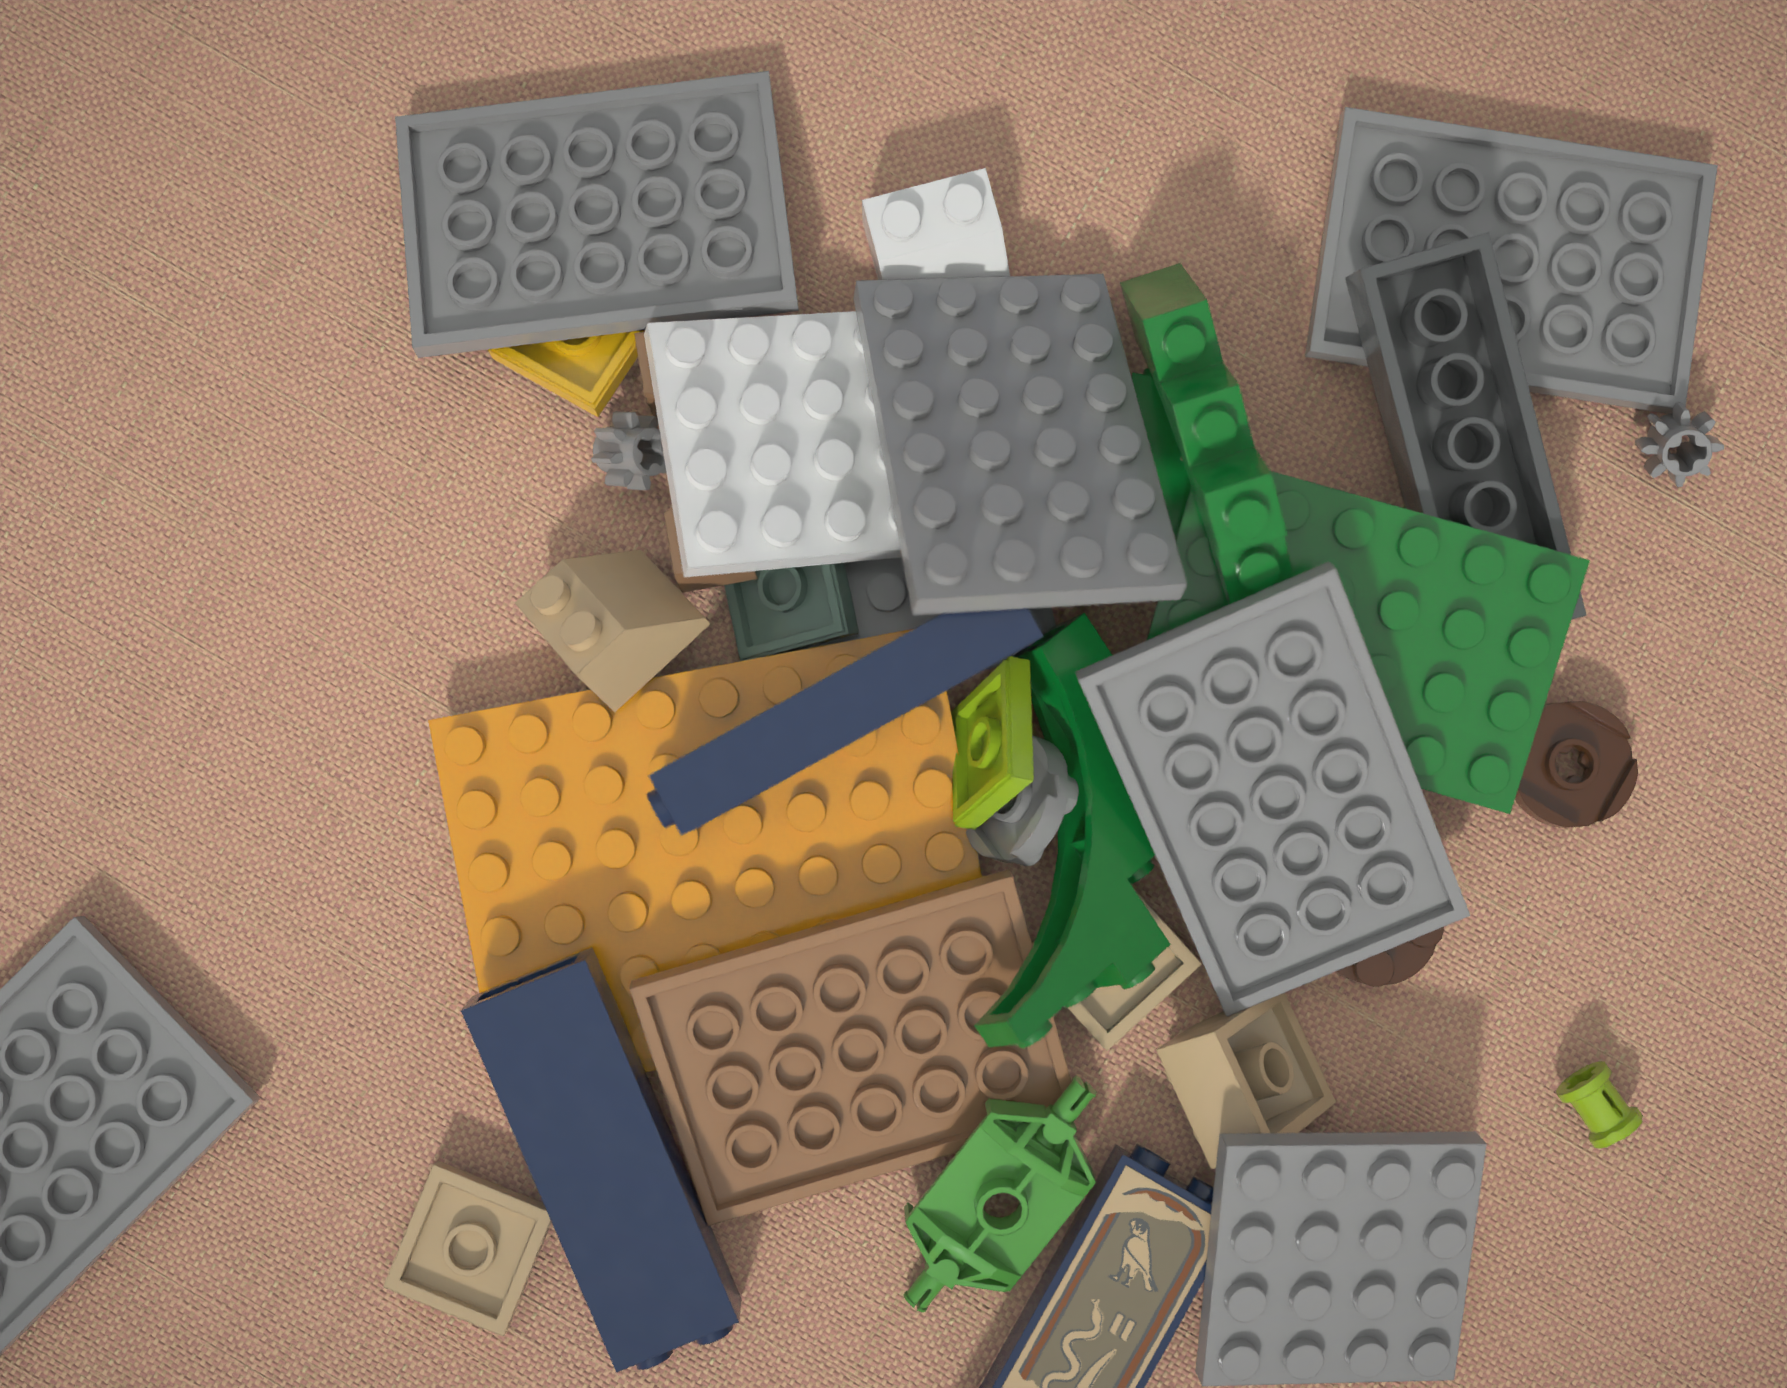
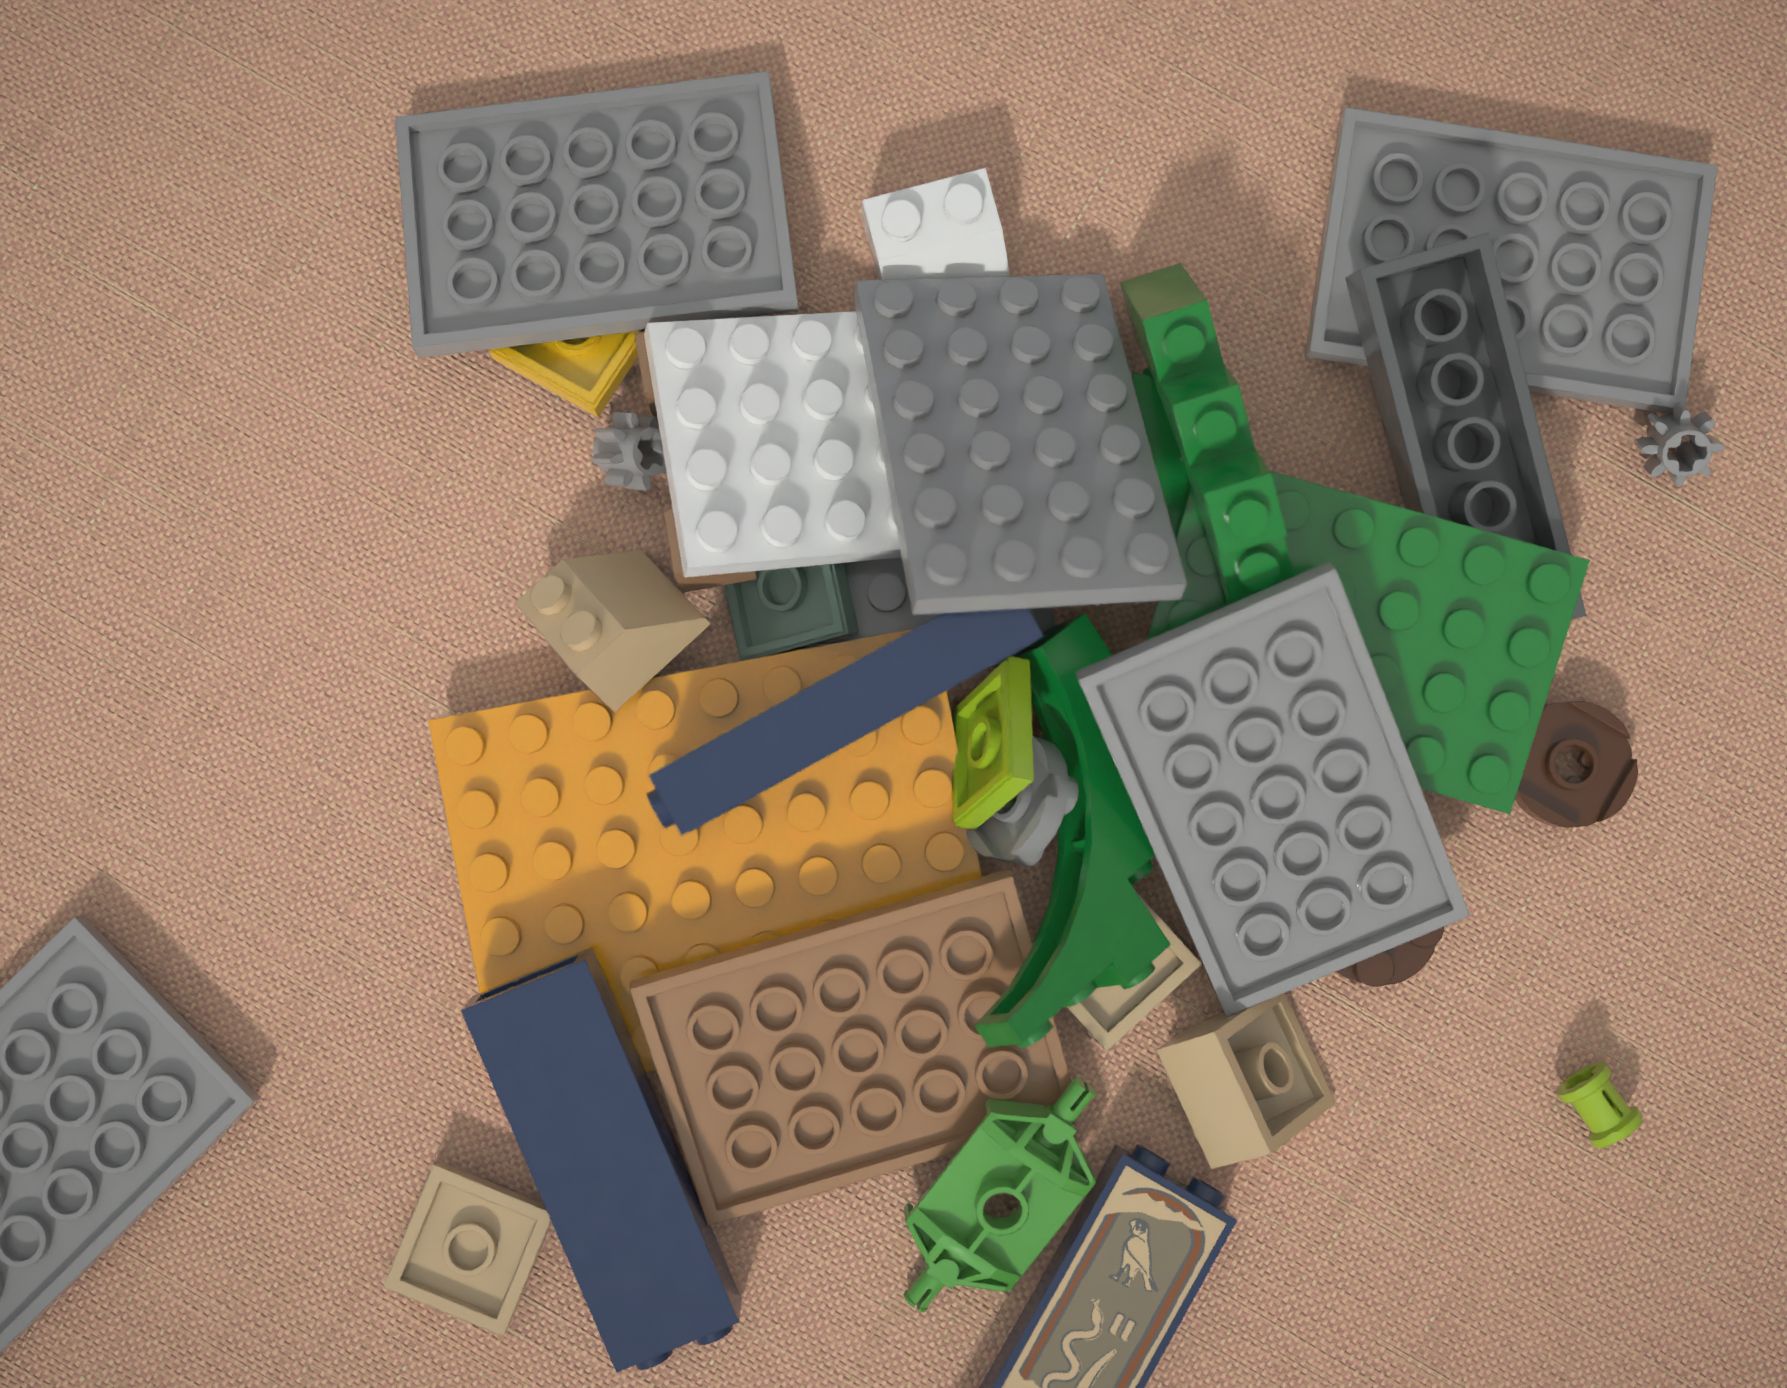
light grey plate [1195,1132,1487,1386] -> none

